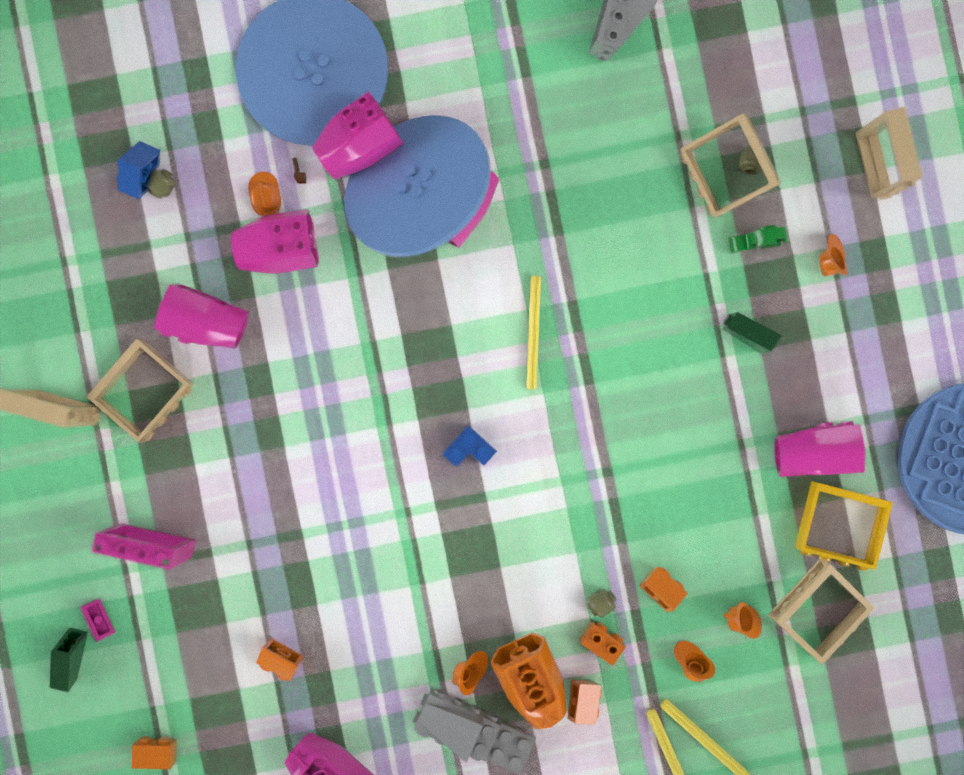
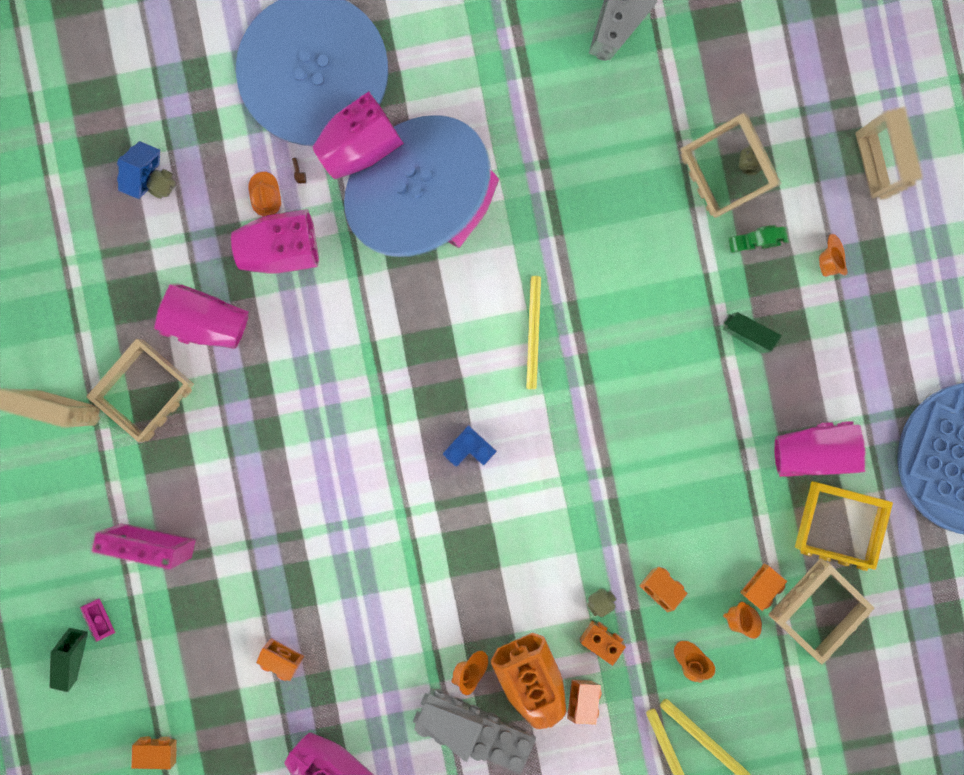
none -> orange brick [740,563,788,611]

